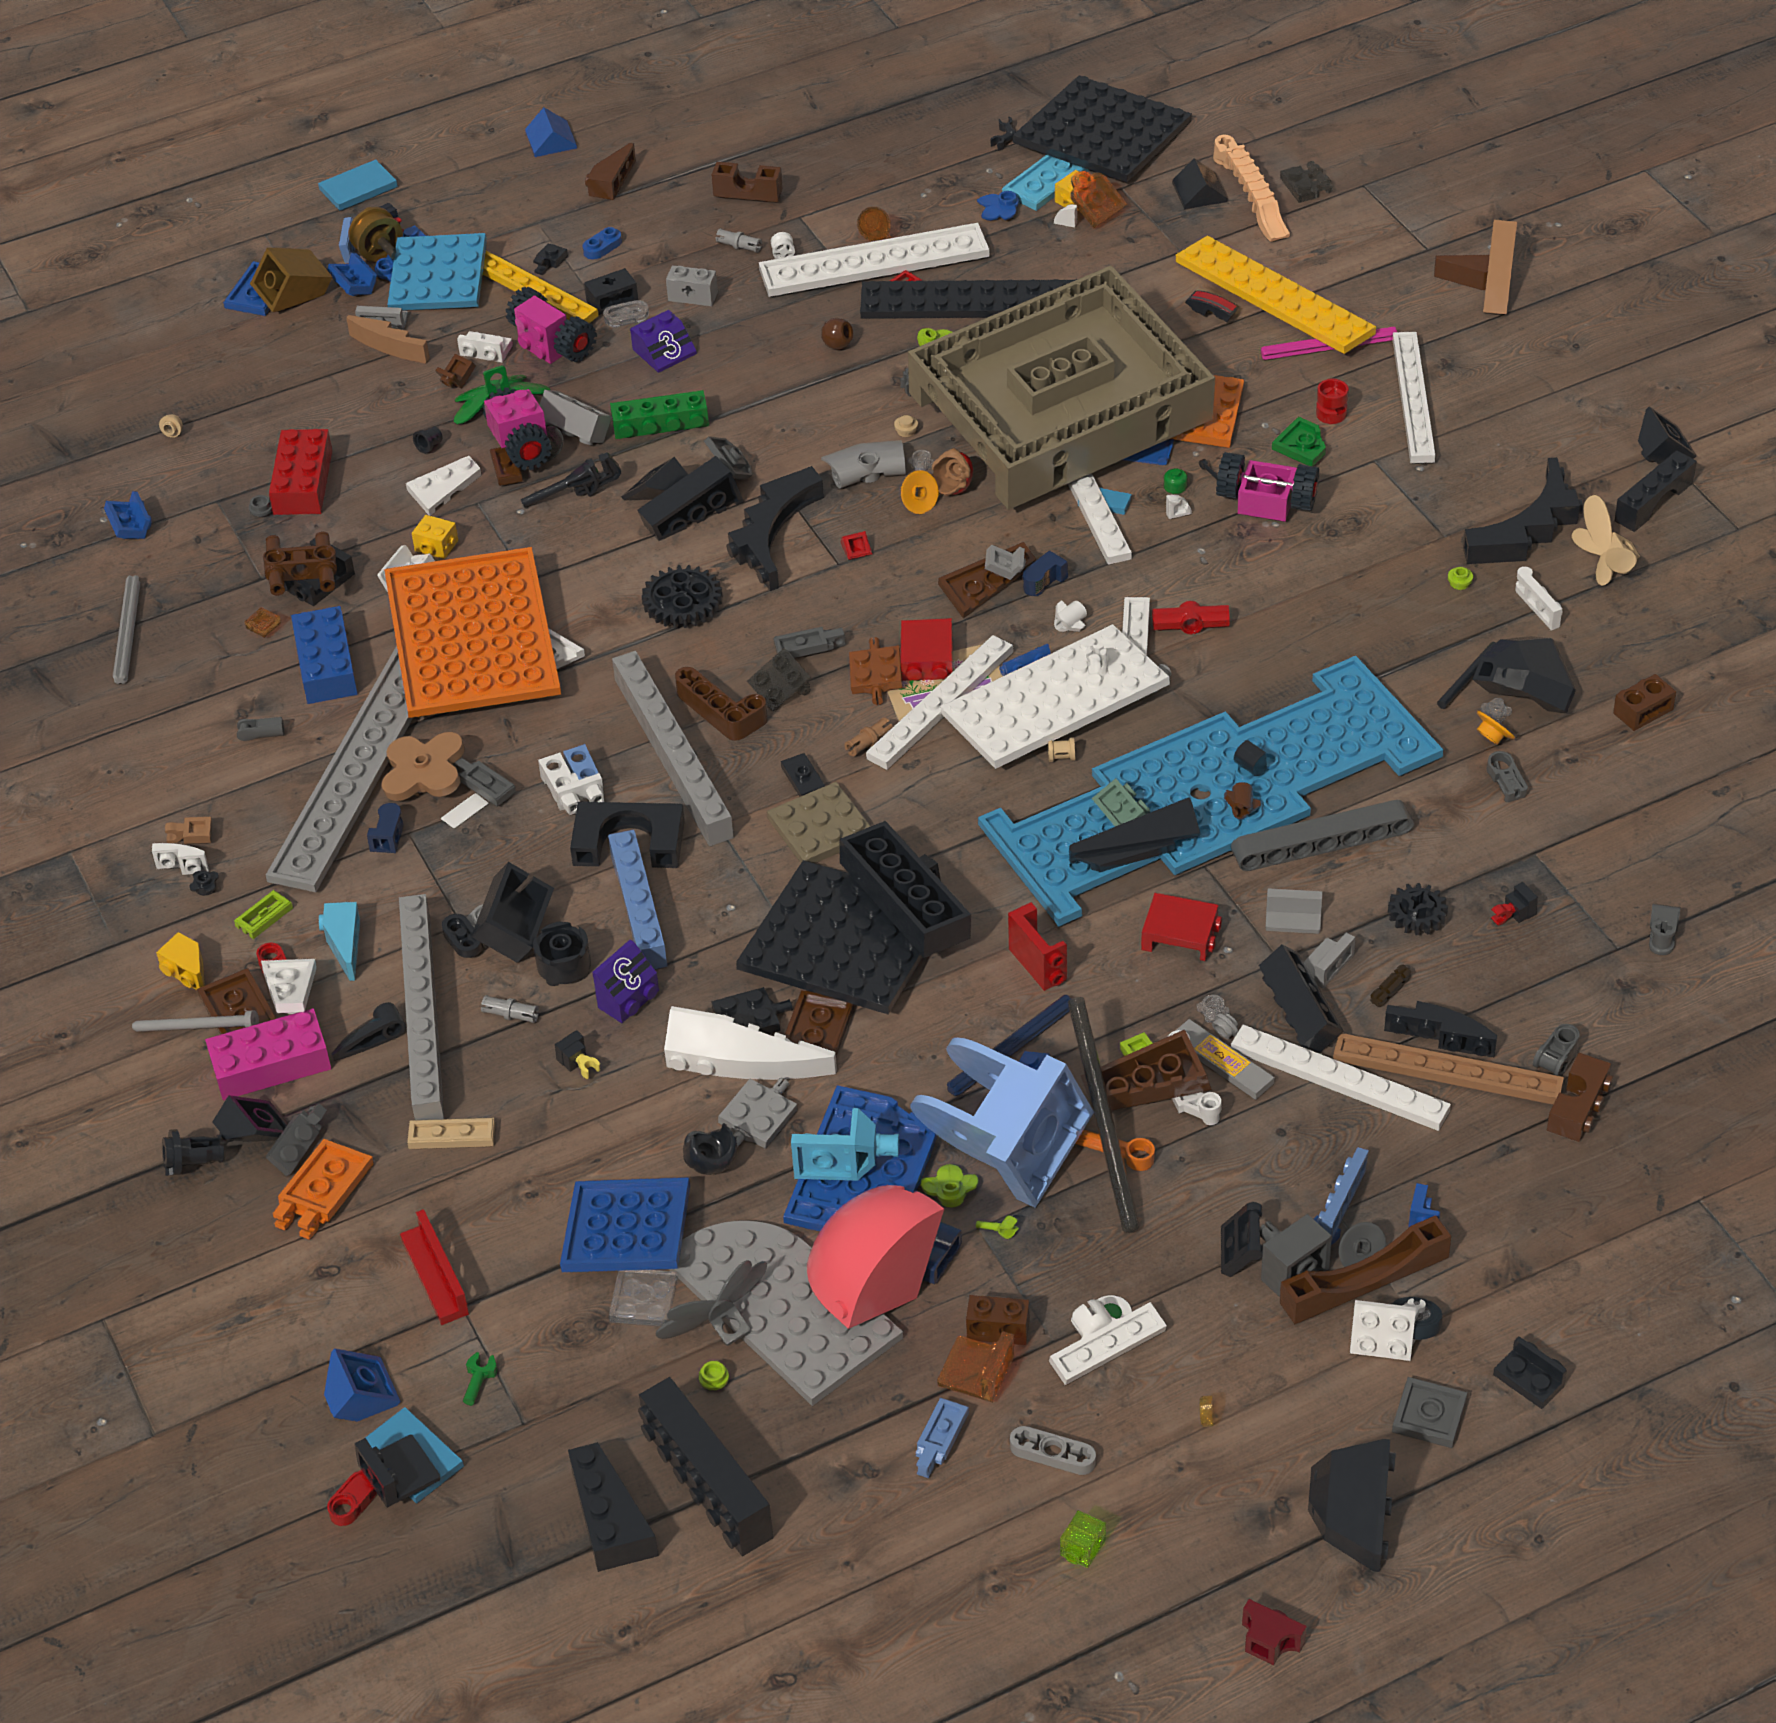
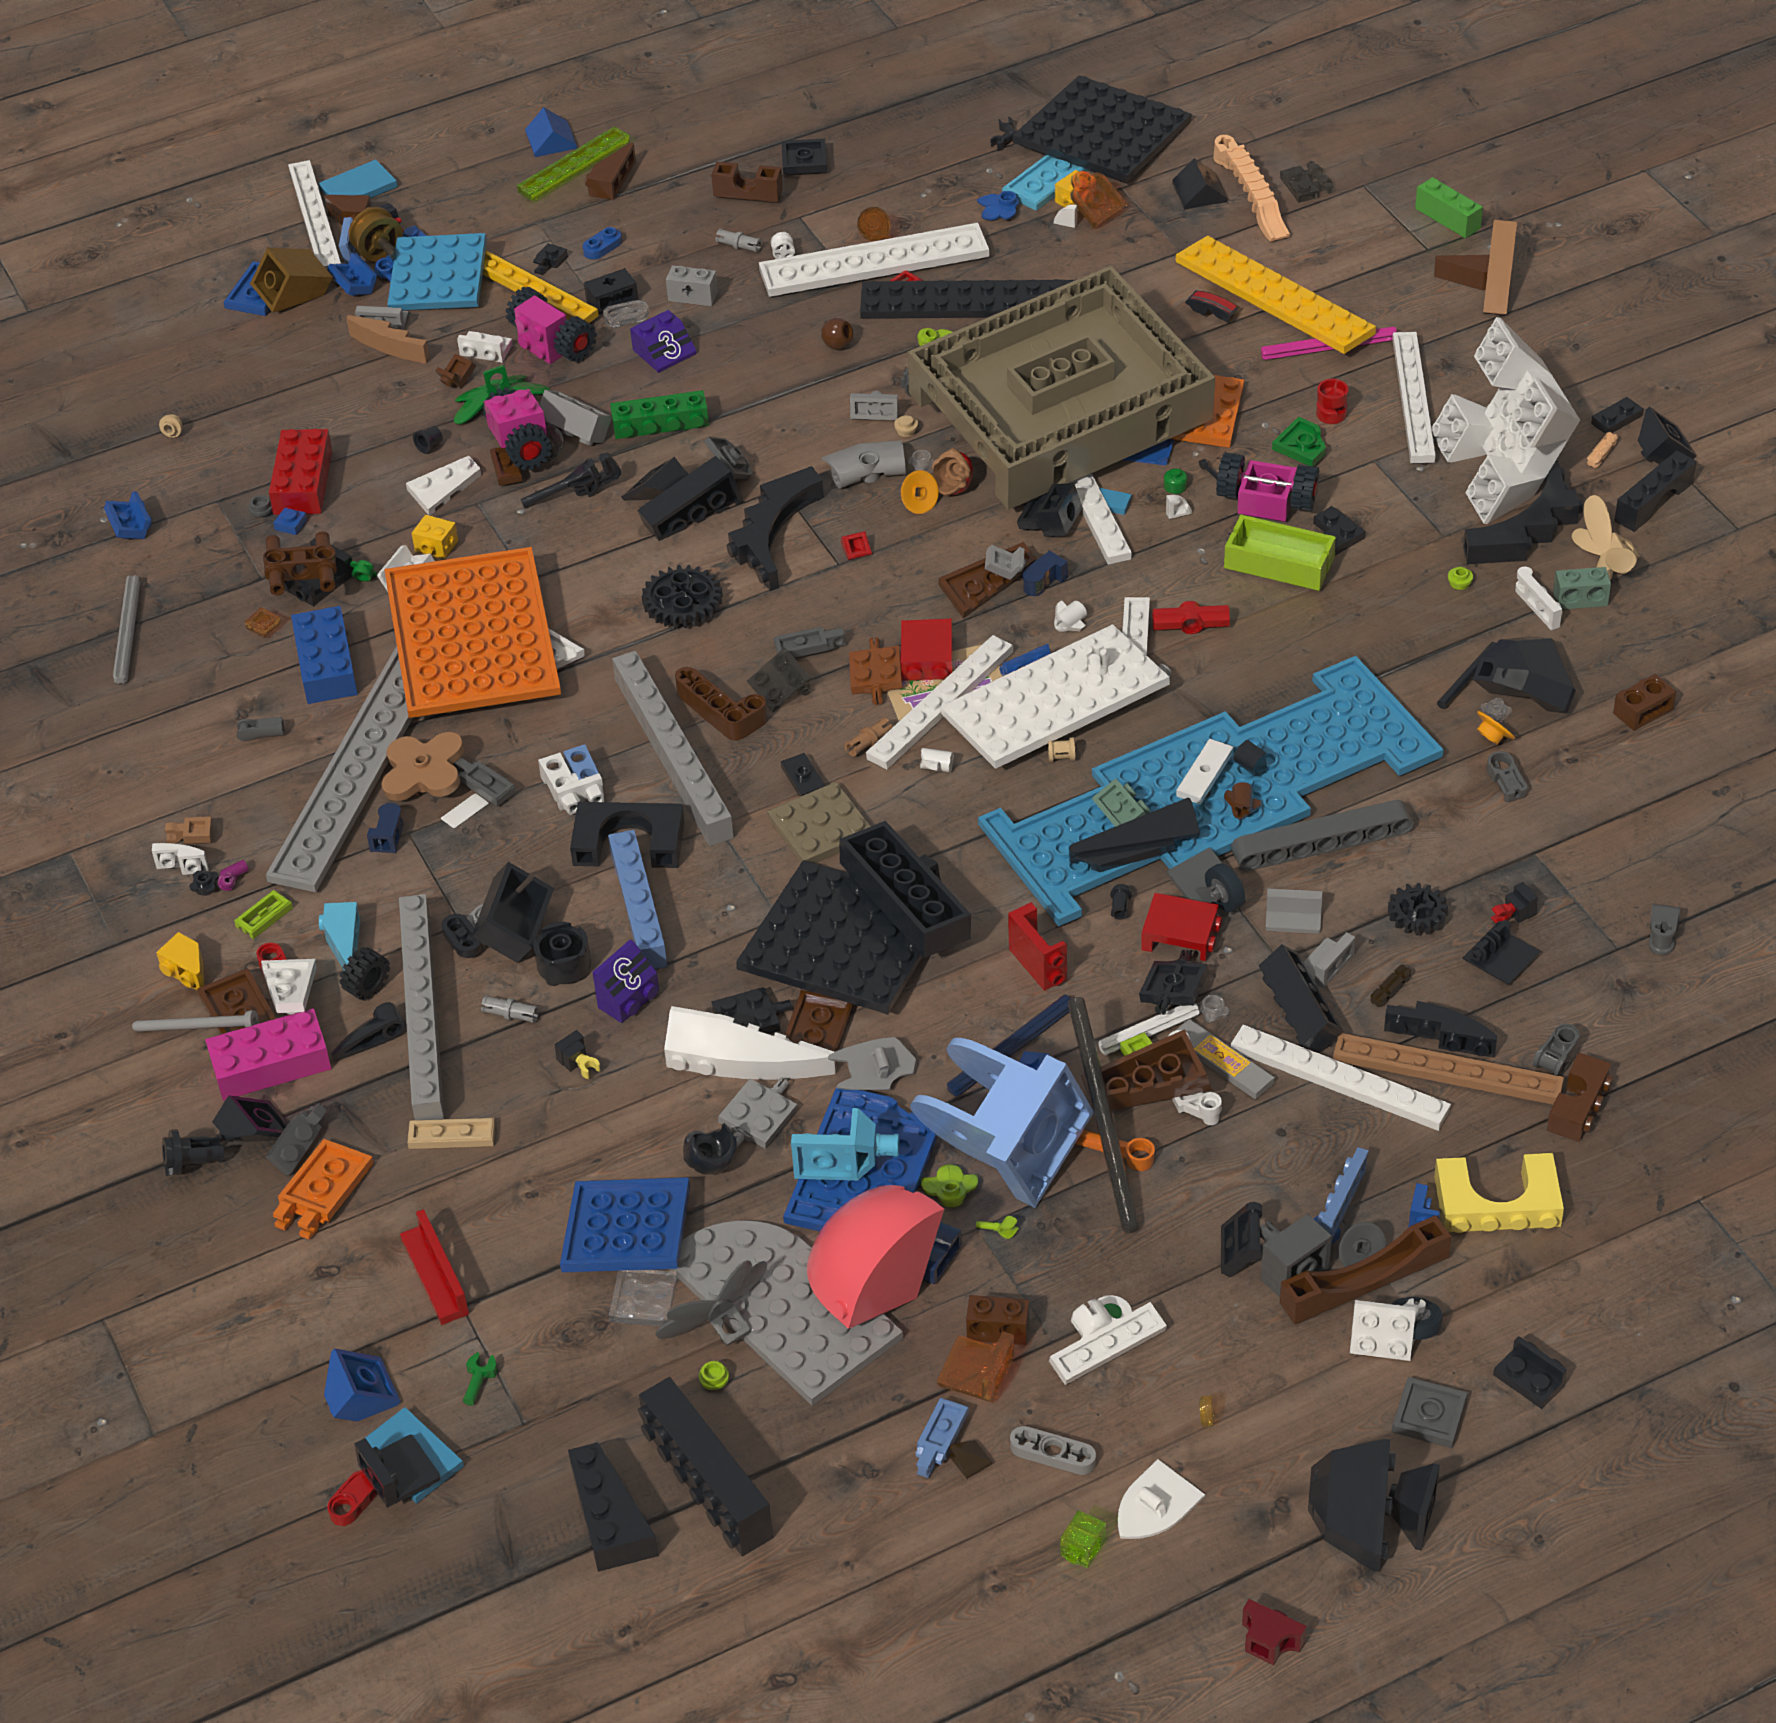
light grey plate [1212,1013,1238,1039] -> none
none -> magenta arm [218,860,249,891]
none -> blue plate [273,508,307,535]
none -> white plate [288,160,341,269]
none -> reddish brown slope [325,194,371,226]
none -> black tyre [339,947,390,1001]
none -> green plate [350,560,377,582]
none -> clear neon green plate [517,126,630,201]
none -> black plate [782,138,827,175]
none -> light grey shield [828,1037,917,1090]
none -> light grey tile [850,391,898,420]
none -> white piece [920,748,954,773]
none -> dark brown slope [949,1440,992,1479]
none -> black brick [1017,483,1082,537]
none -> white axle [1098,1003,1199,1056]
none -> black pin [1110,884,1132,920]
none -> white shield [1118,1459,1205,1539]
none -> black plate [1139,950,1209,1015]
none -> plate [1166,847,1245,912]
none -> white tile [1176,739,1233,805]
none -> lime piece [1224,515,1336,591]
none -> black plate [1313,506,1365,555]
none -> black slope [1389,1463,1440,1551]
none -> bright green brick [1415,177,1483,238]
none -> white slope [1431,317,1580,524]
none -> light yellow arch [1434,1153,1564,1233]
none -> black hinge [1463,920,1540,985]
none -> sand green brick [1553,567,1611,610]
none -> light nougat axle [1587,432,1618,468]
none -> black plate [1591,397,1644,434]

